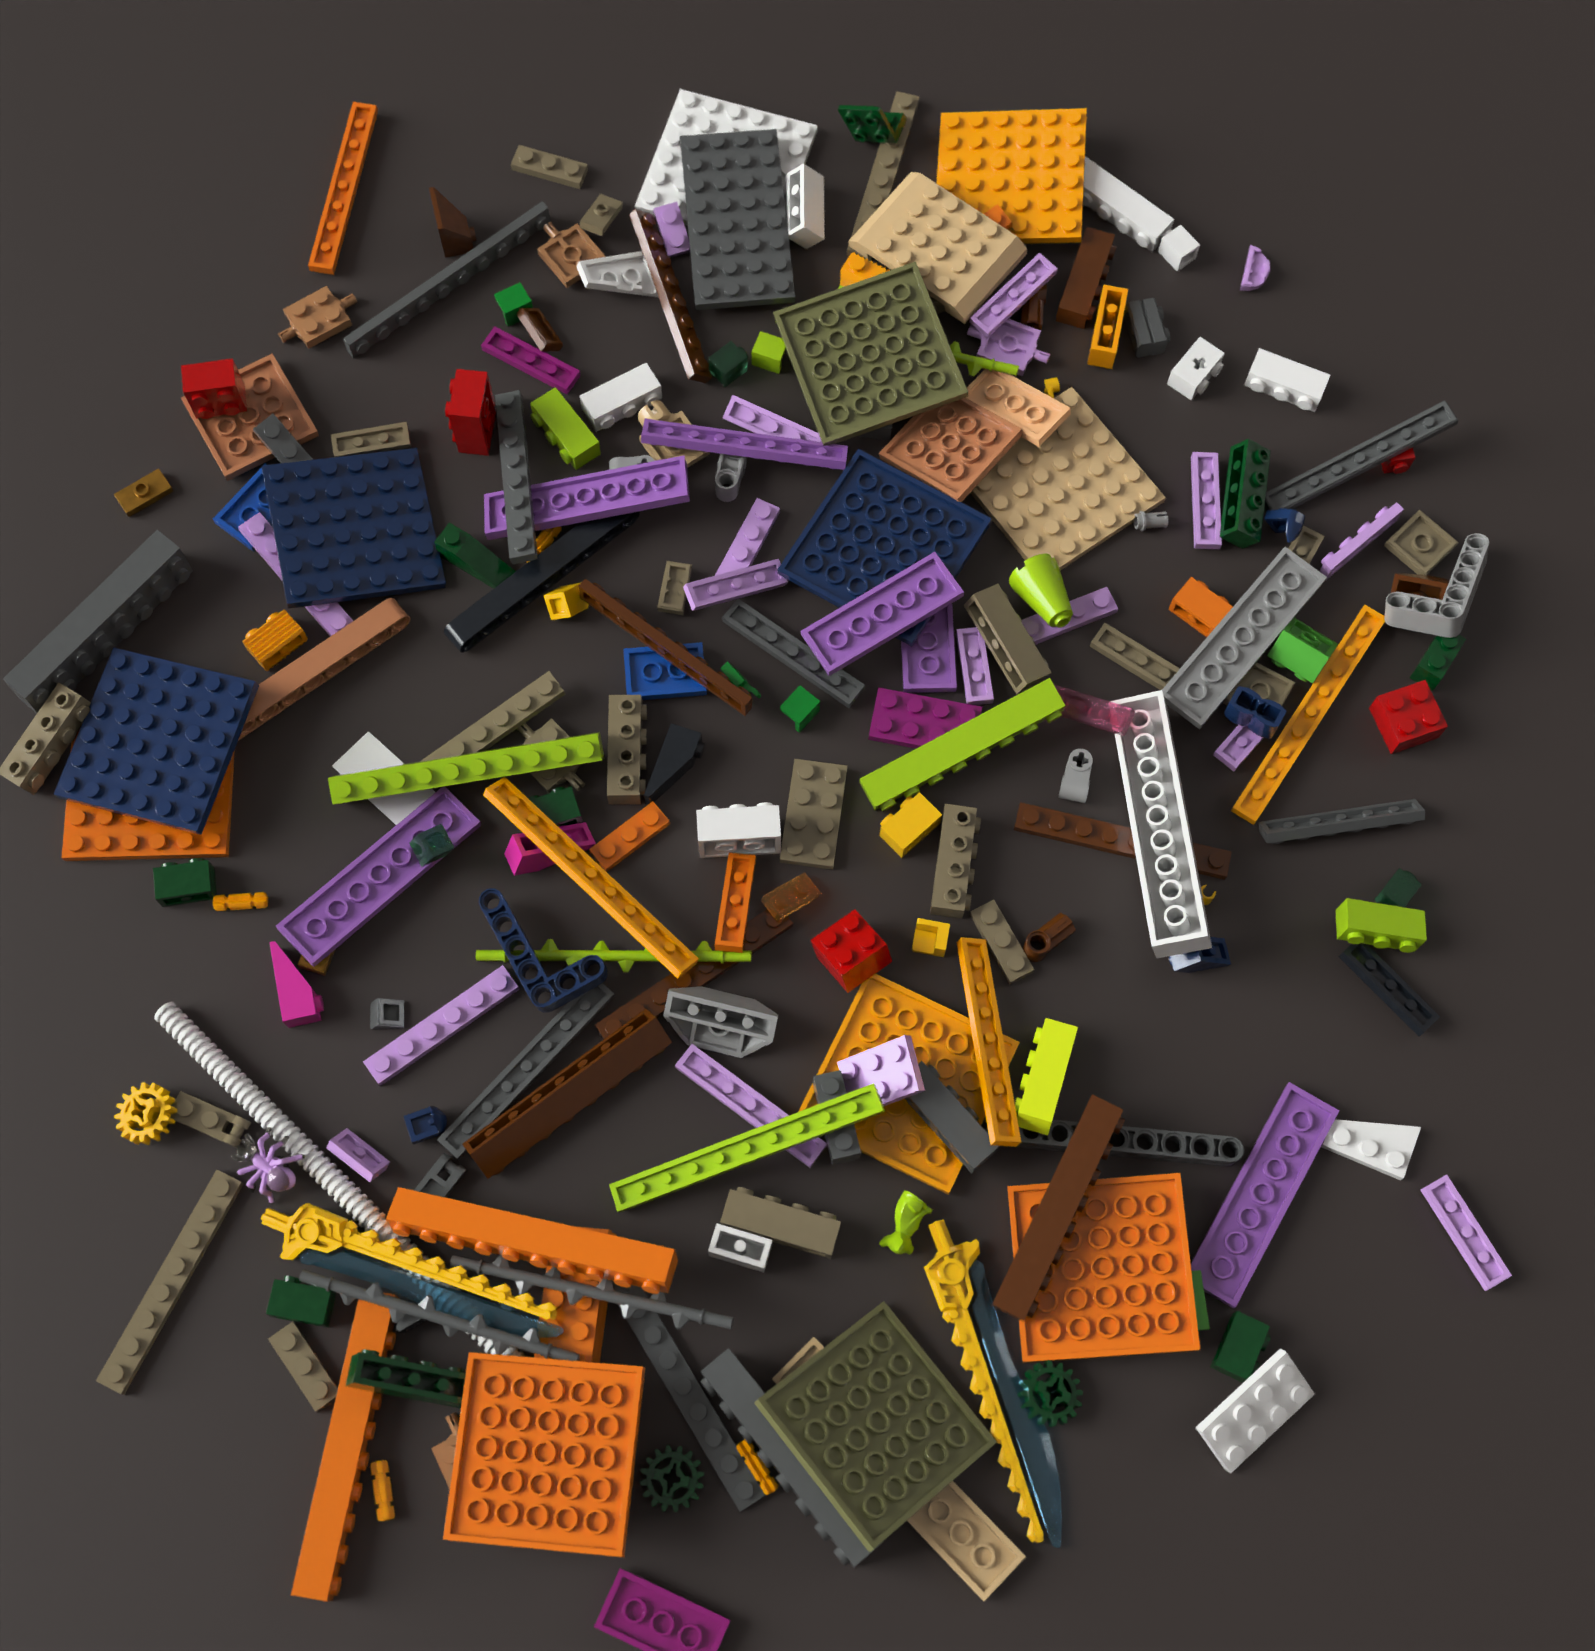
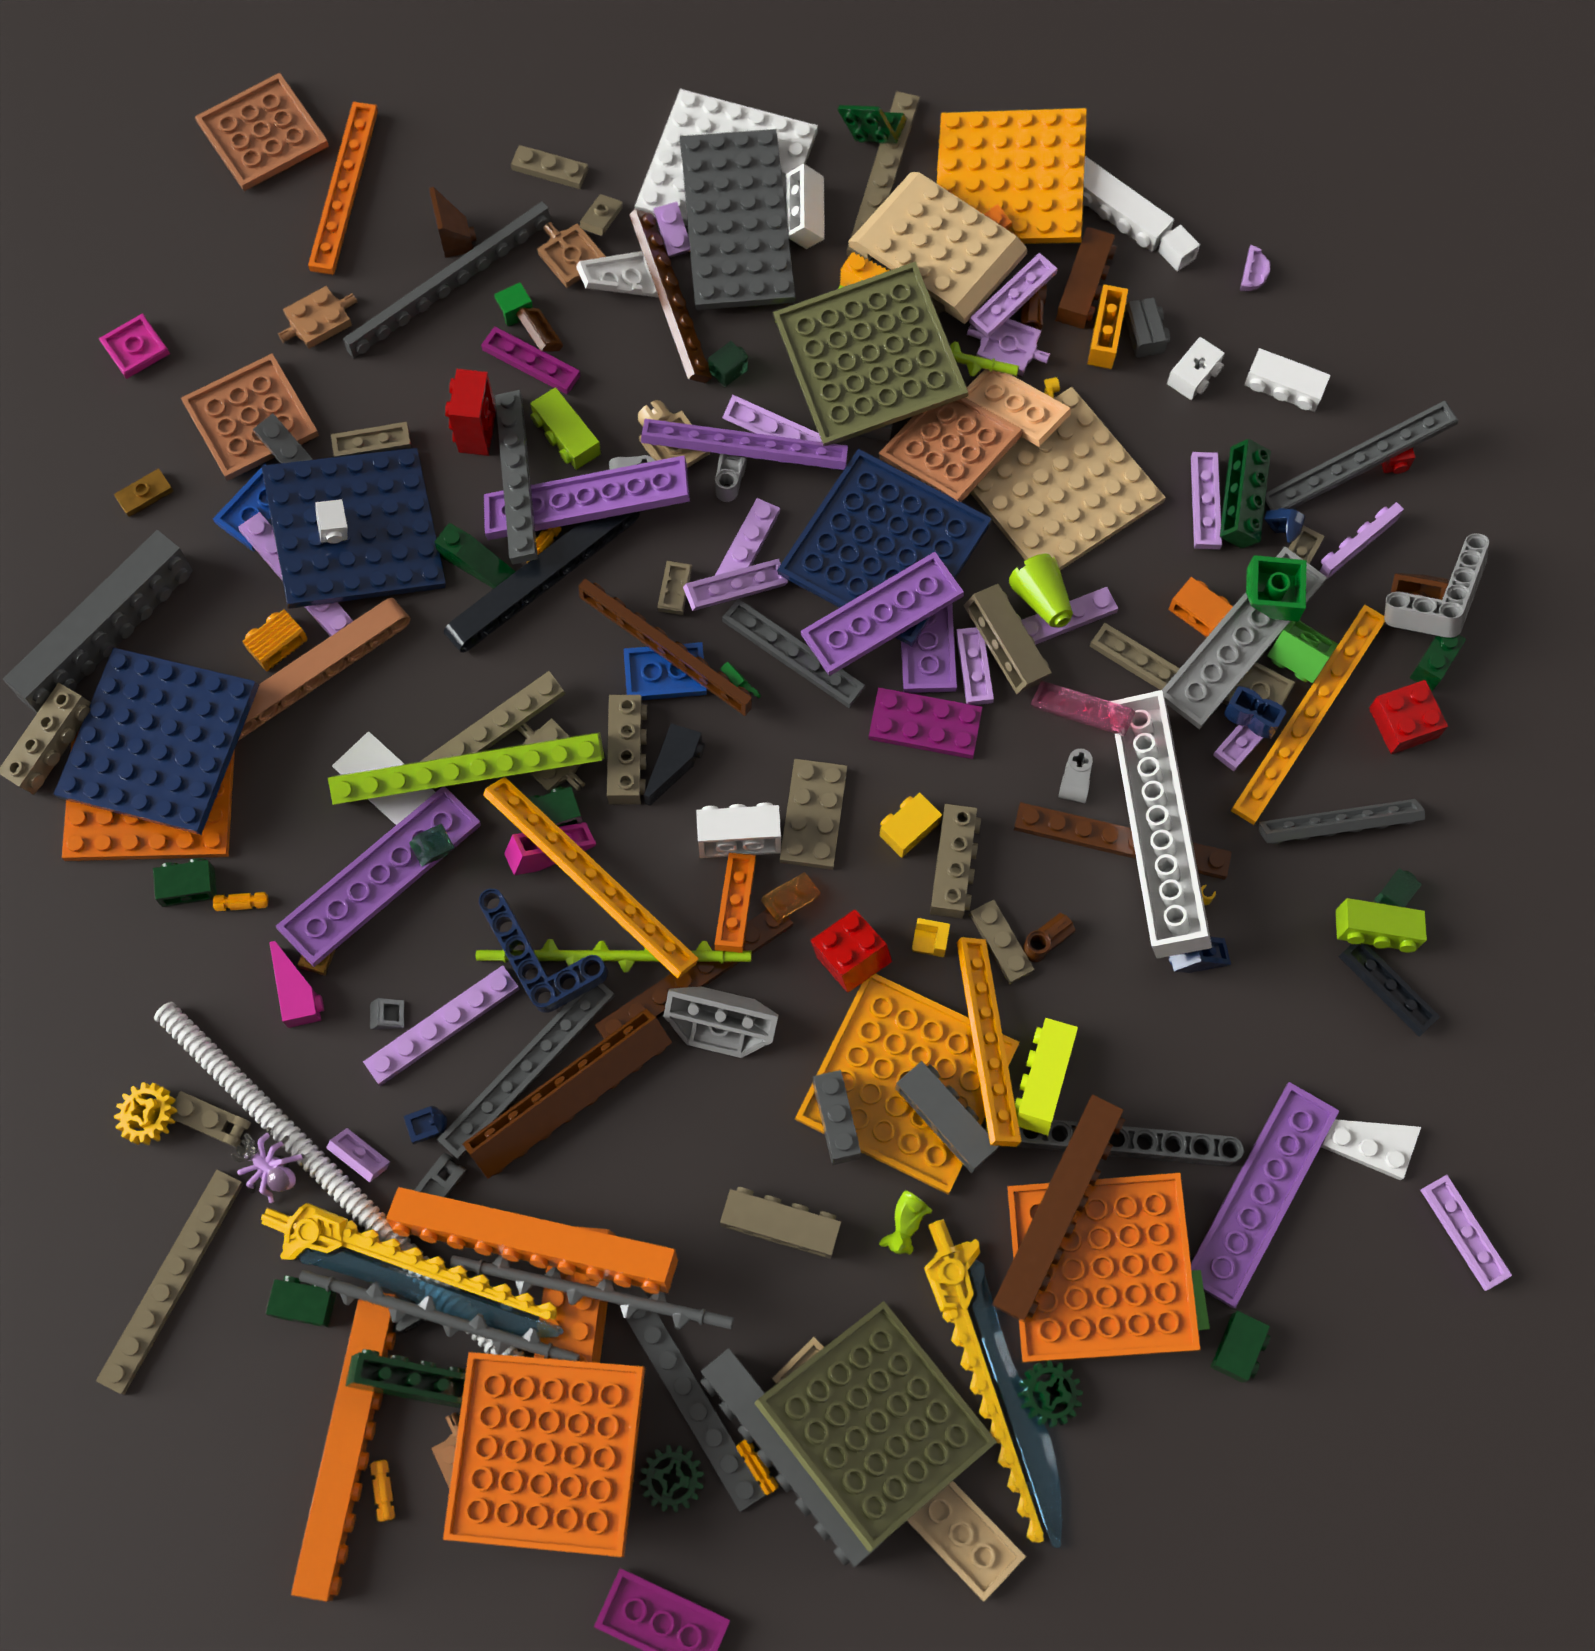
red brick [181,358,247,419] -> none
dark tan plate [268,1321,338,1413] -> none
yellow panel [543,583,589,620] -> none
white brick [580,363,662,432] -> none
orange plate [589,801,670,872] -> none
lime plate [609,1083,885,1212] -> none
lavender plate [675,1044,827,1168] -> none
white brick [708,1223,772,1273] -> none
lime panel [752,331,786,374] -> none
green panel [780,685,820,733] -> none
plate [837,1035,925,1106] -> none
lime brick [860,678,1066,811] -> none
light grey pin [1134,511,1168,531] -> none
white plate [1195,1349,1315,1473] -> none
dark tan plate [1384,510,1459,575] -> none
none -> dark pink plate [99,313,170,379]
none -> nougat plate [195,73,329,191]
none -> white brick [315,499,347,543]
none -> green slope [1246,555,1307,622]

